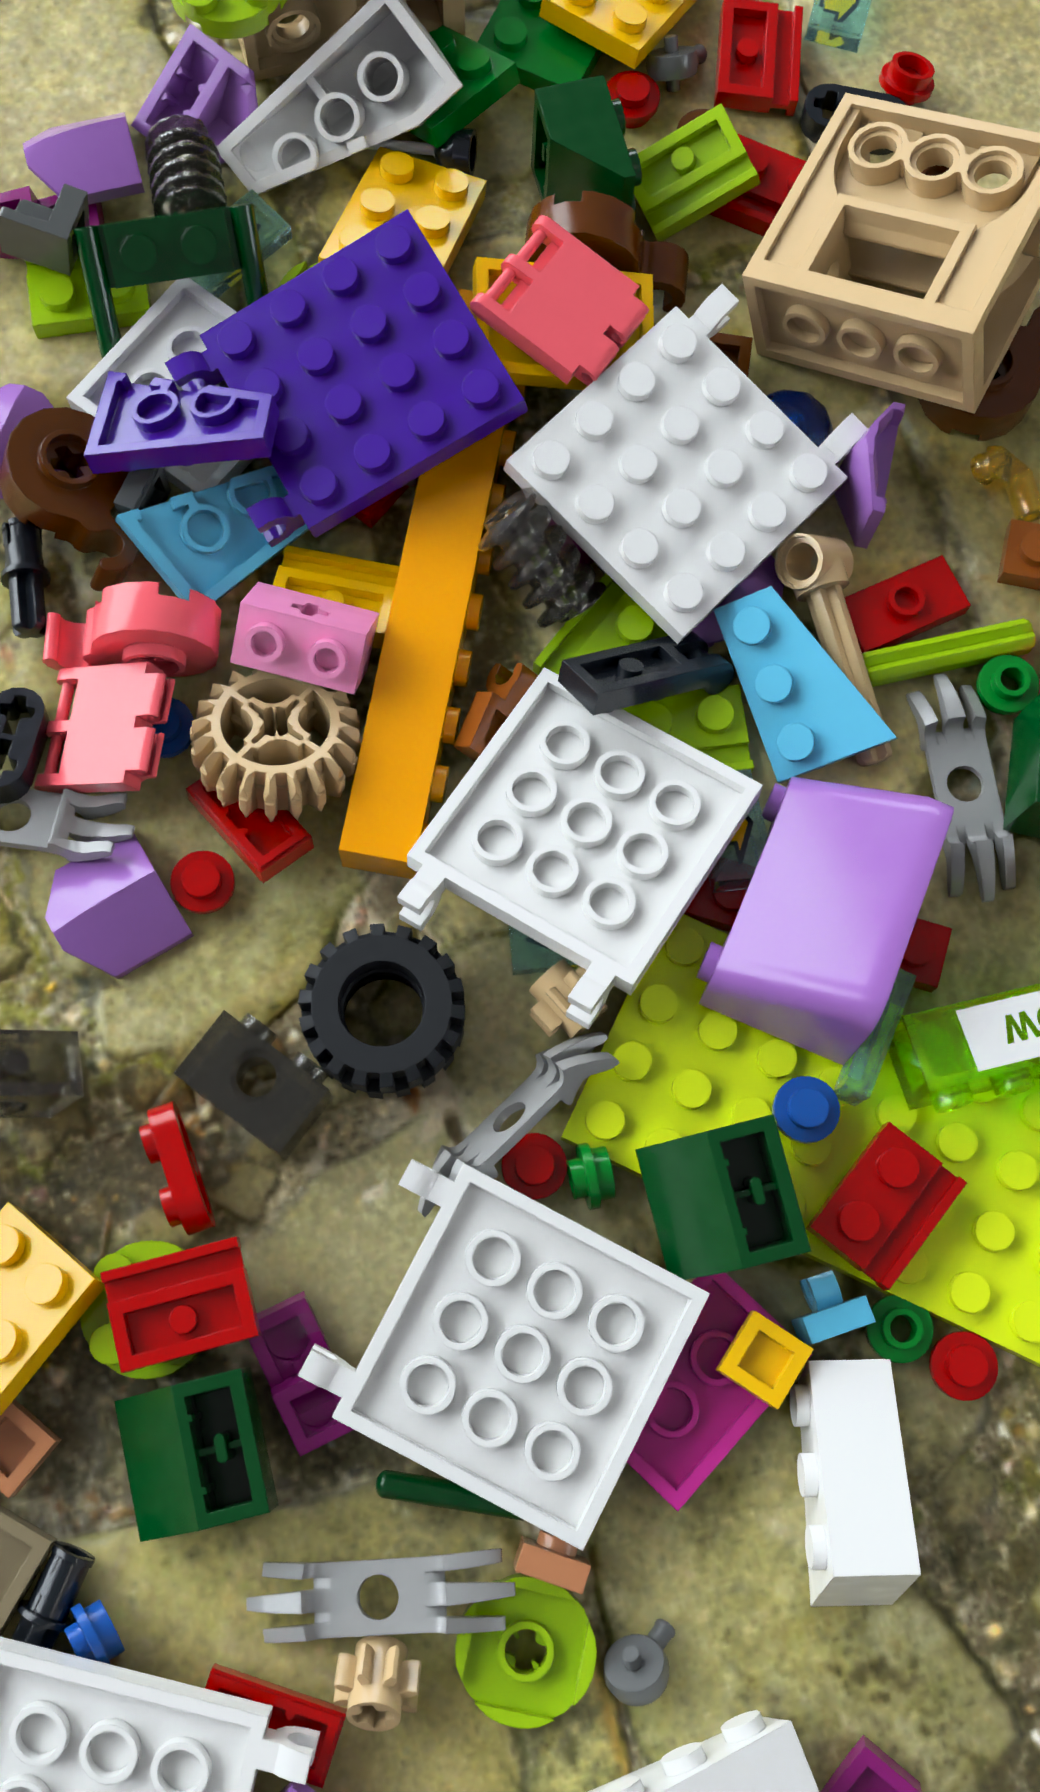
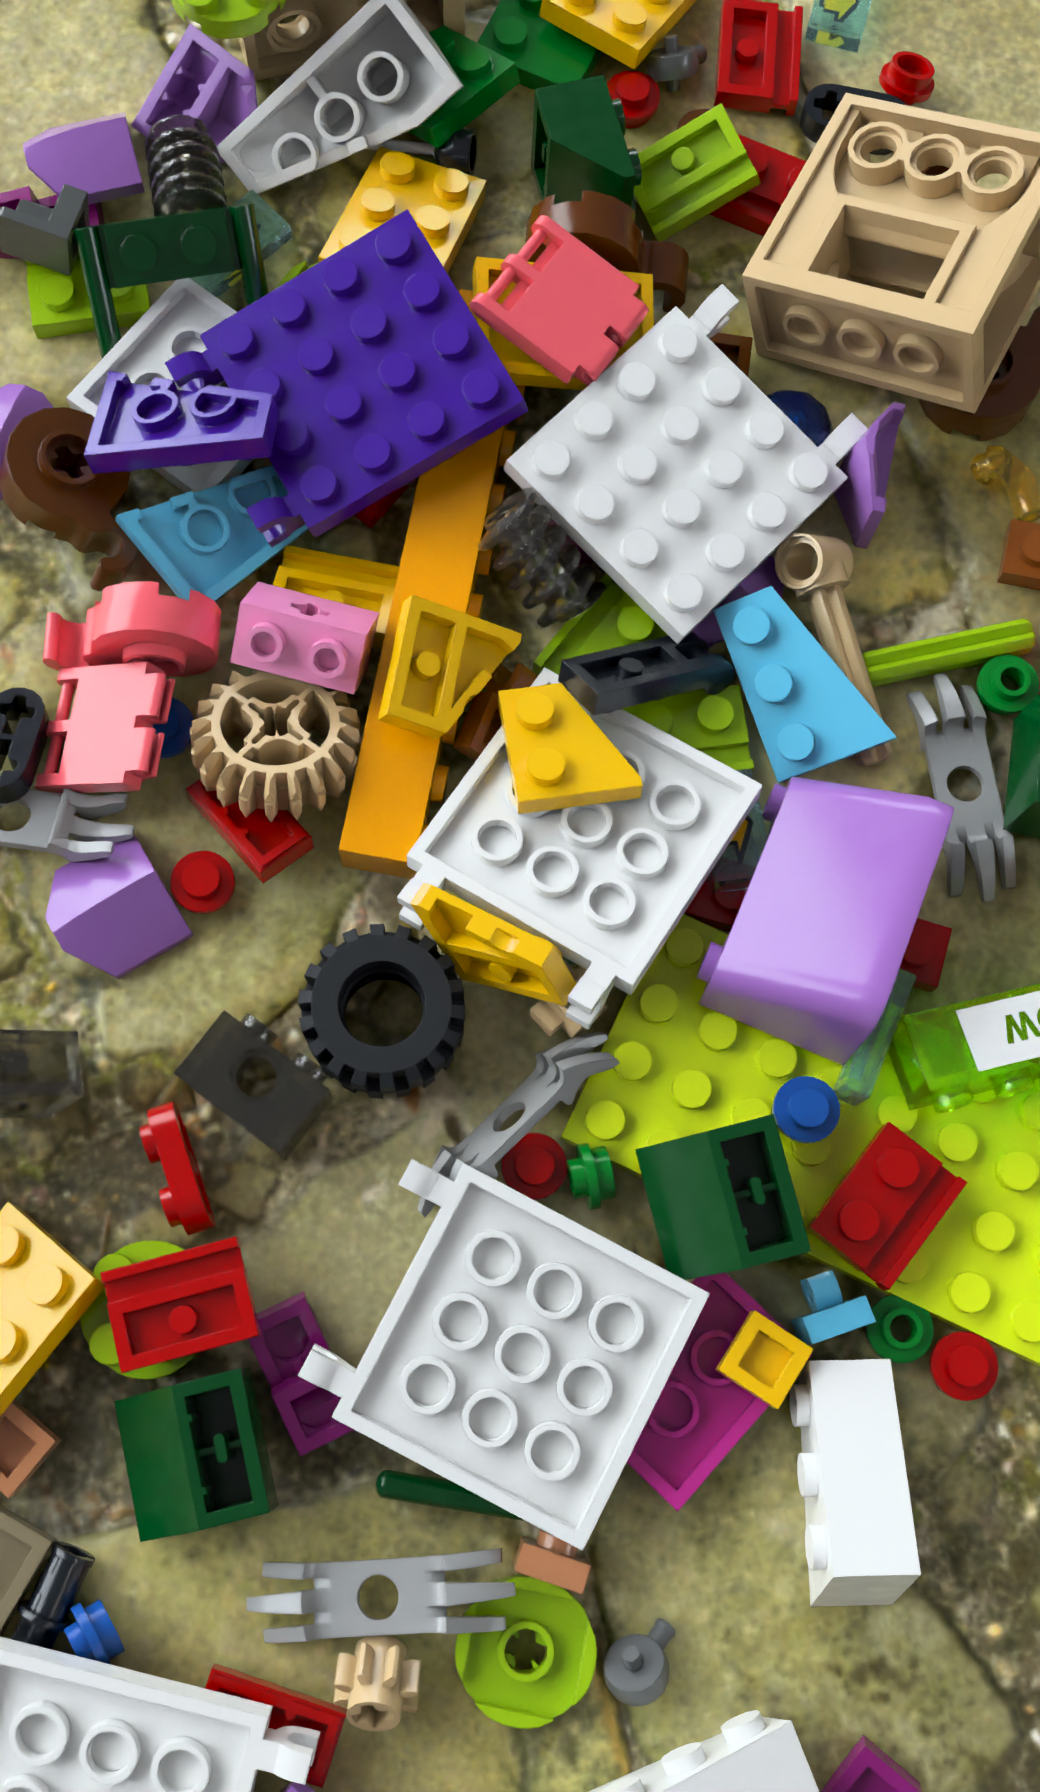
black axle [0,517,51,639] -> none
dark grey tile [113,467,172,514] -> none
red plate [844,555,971,653] -> none
none -> yellow wing [378,595,522,739]
none -> yellow wing [410,883,577,1006]
none -> yellow wing [498,683,643,814]

